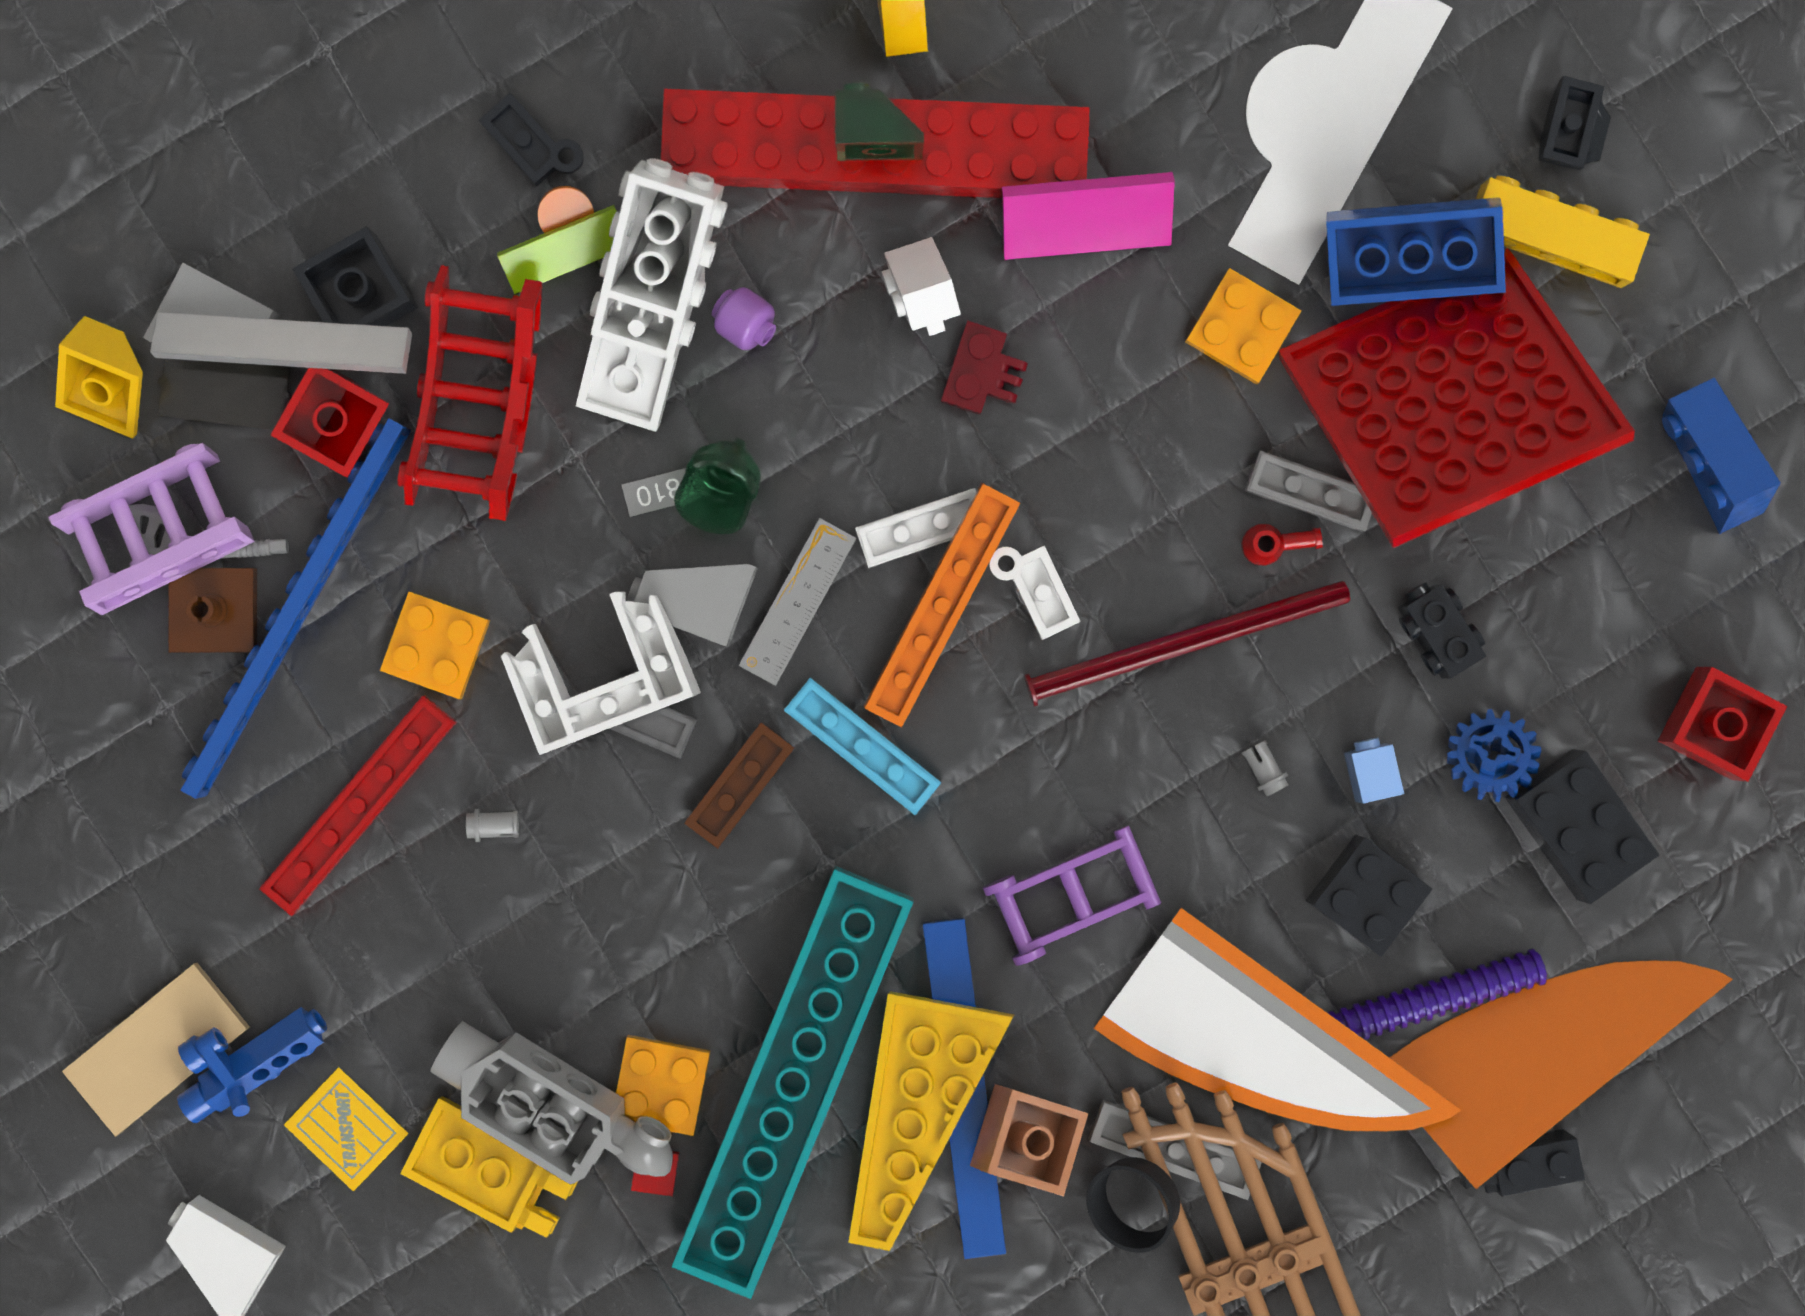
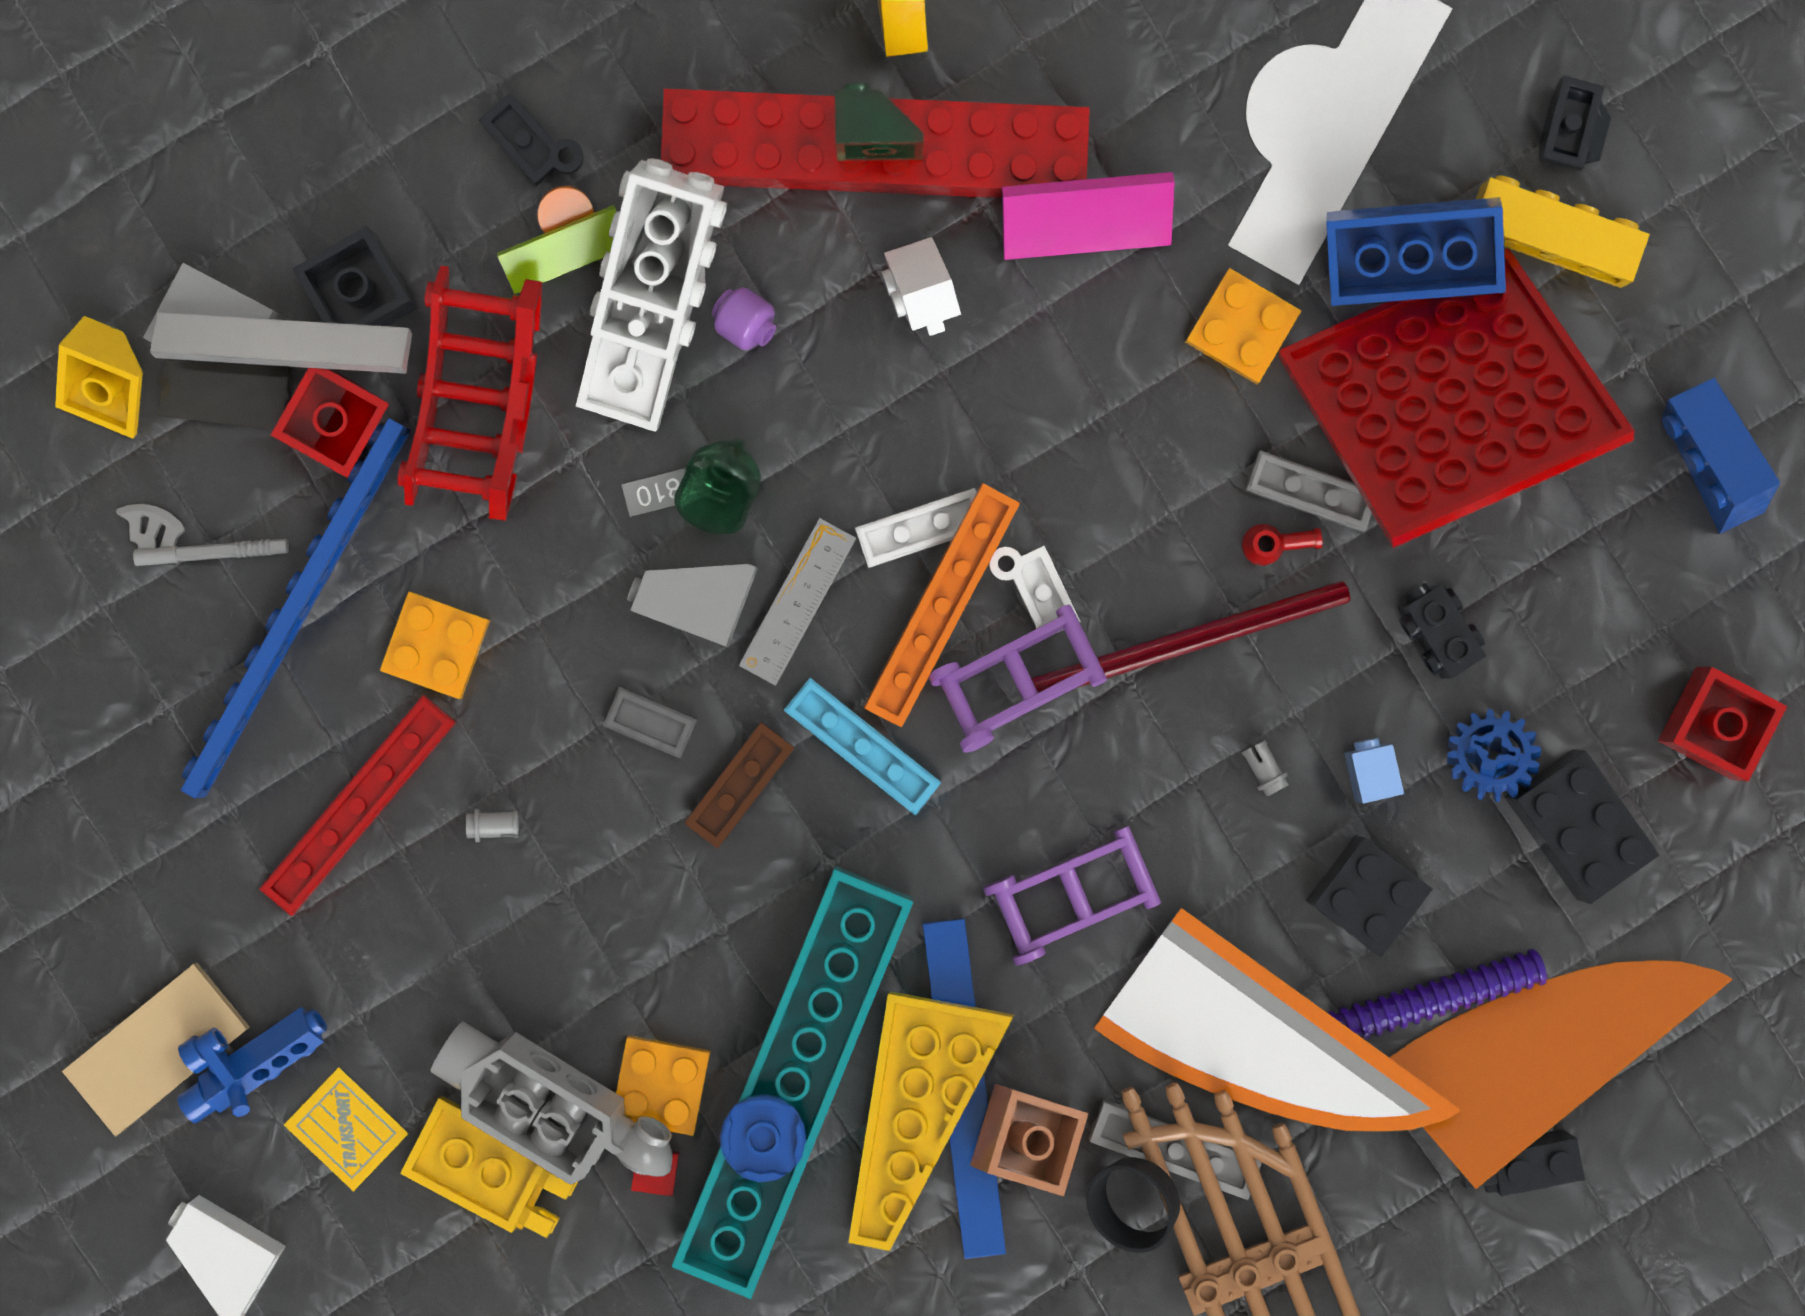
lavender fence [49,443,255,615] -> none
reddish brown tile [168,568,257,653] -> none
white wedge [501,591,701,755] -> none
dark red hinge [941,320,1028,415] -> none
none -> blue tile [720,1094,806,1182]
none -> medium lavender piece [928,604,1107,753]

